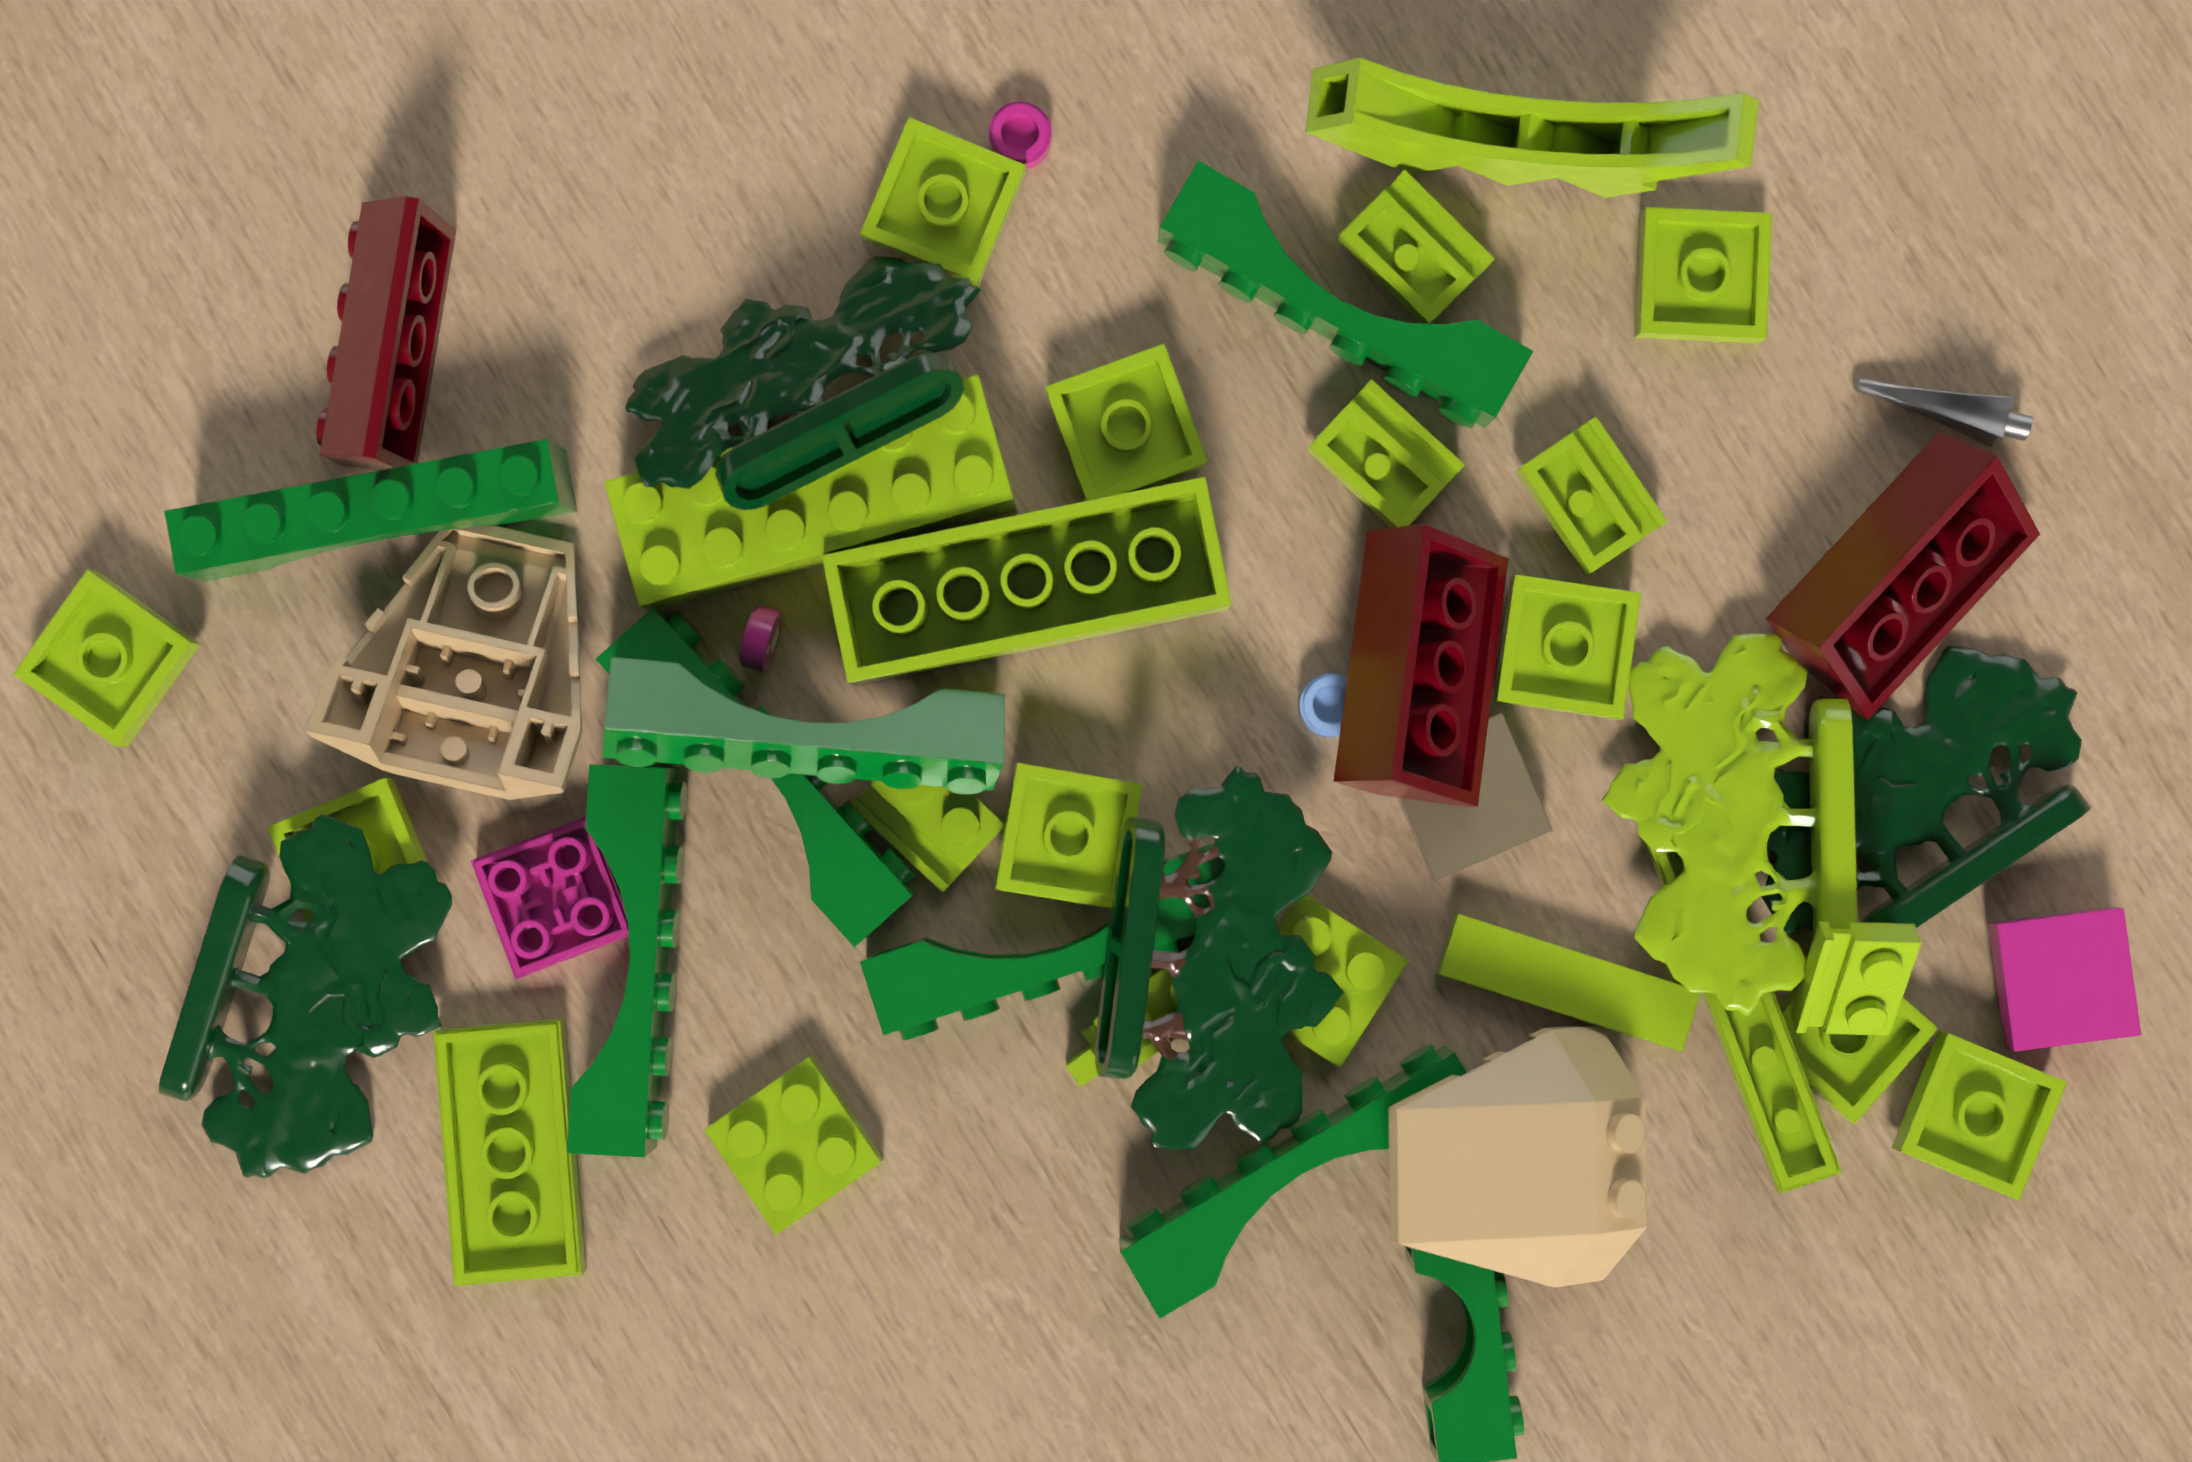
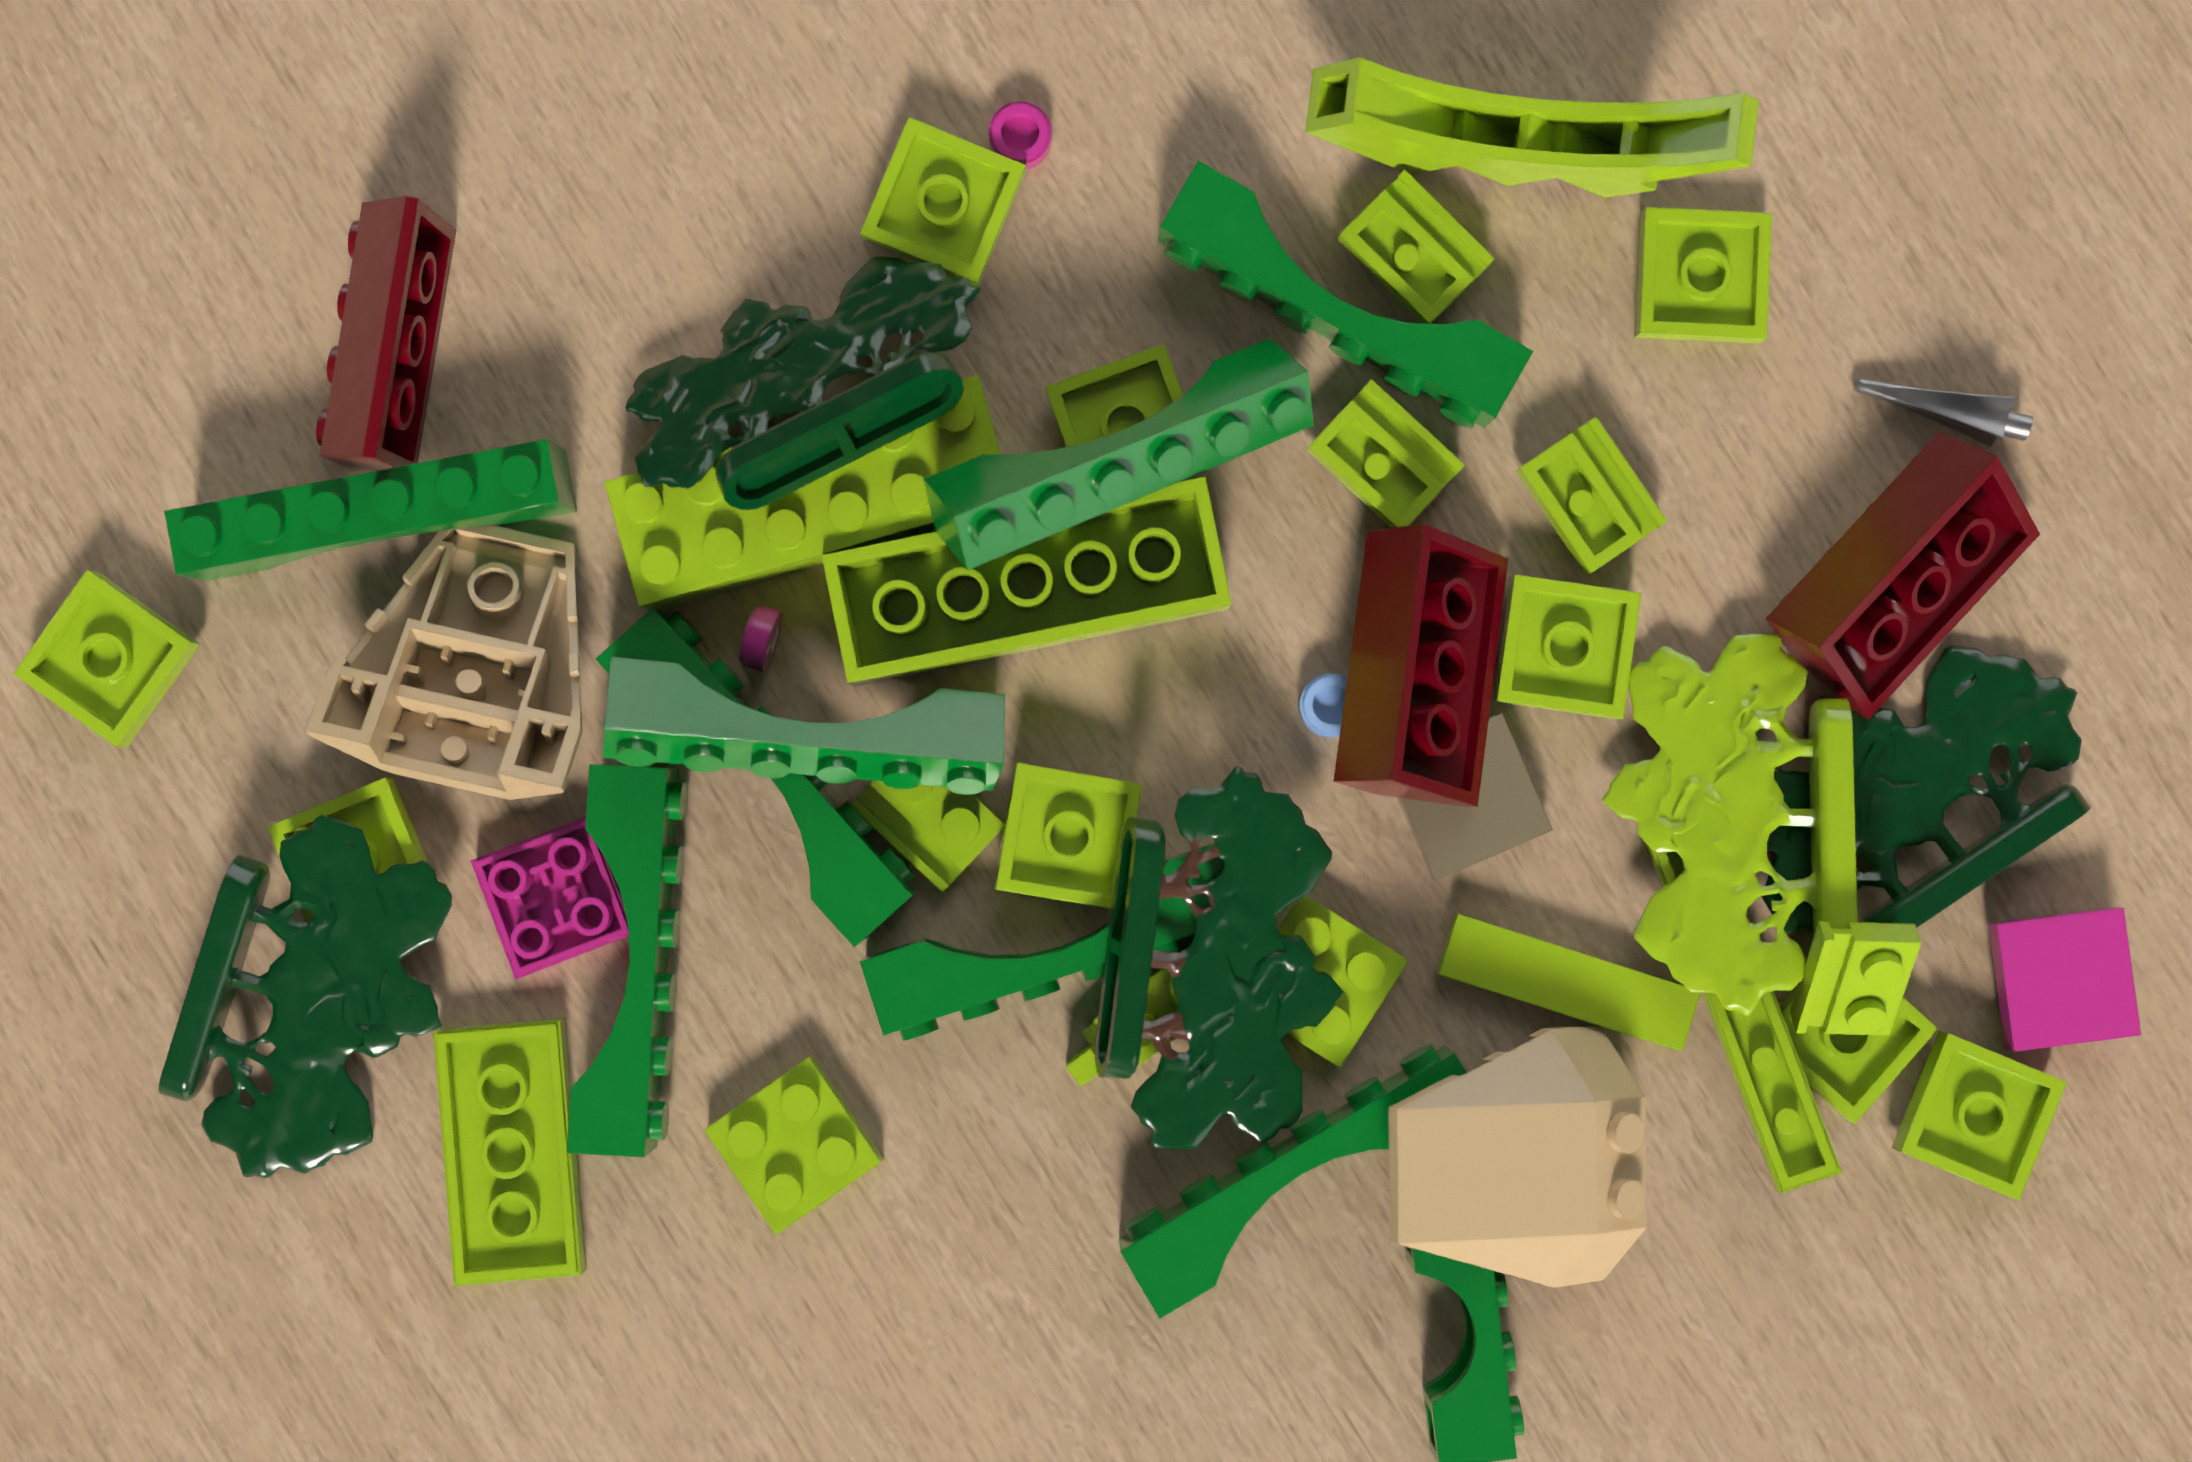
none -> green arch [923,338,1314,570]

